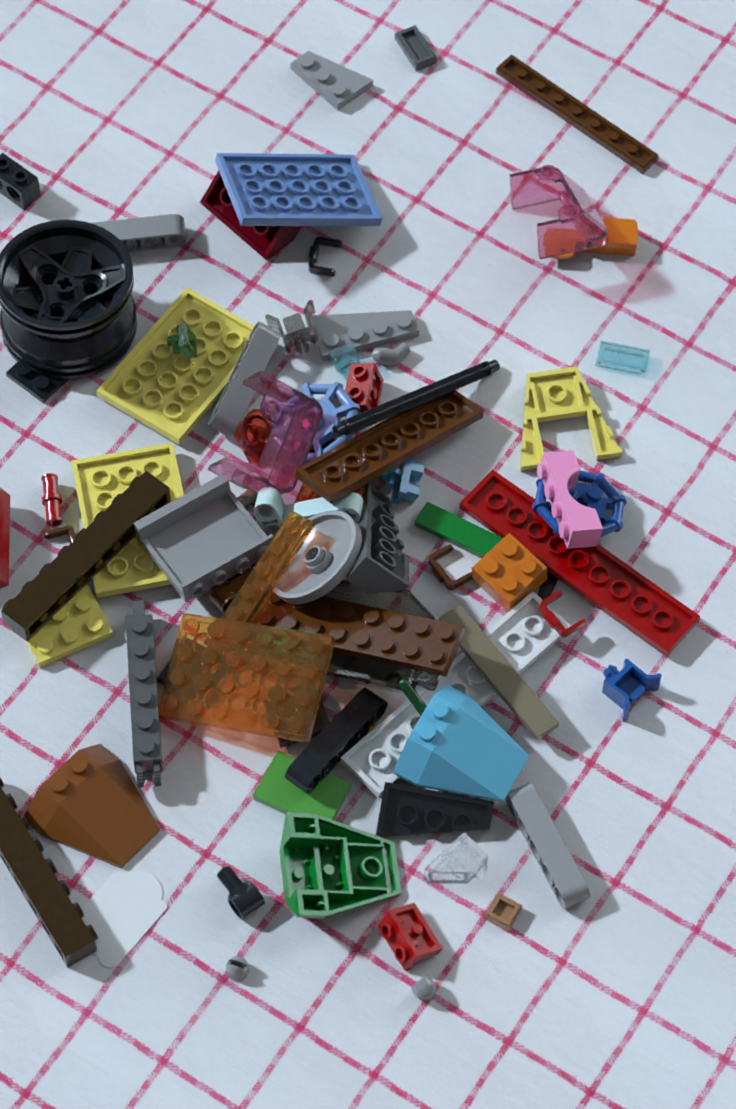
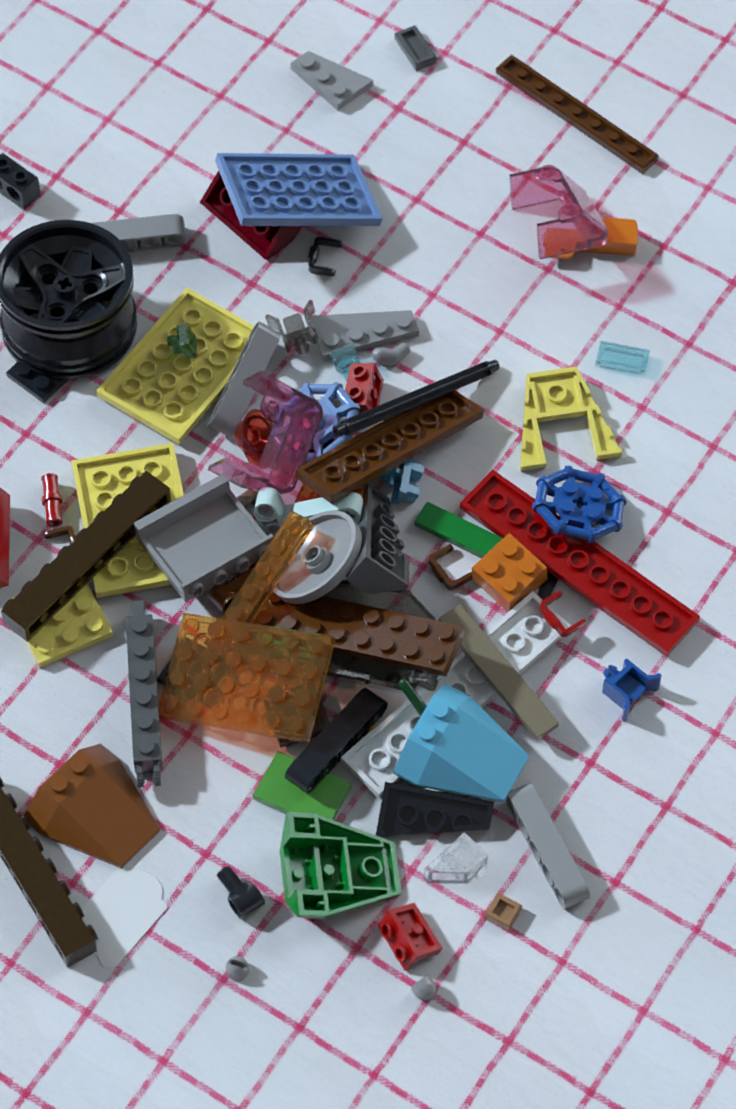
bright pink arch [537,450,603,549] -> none

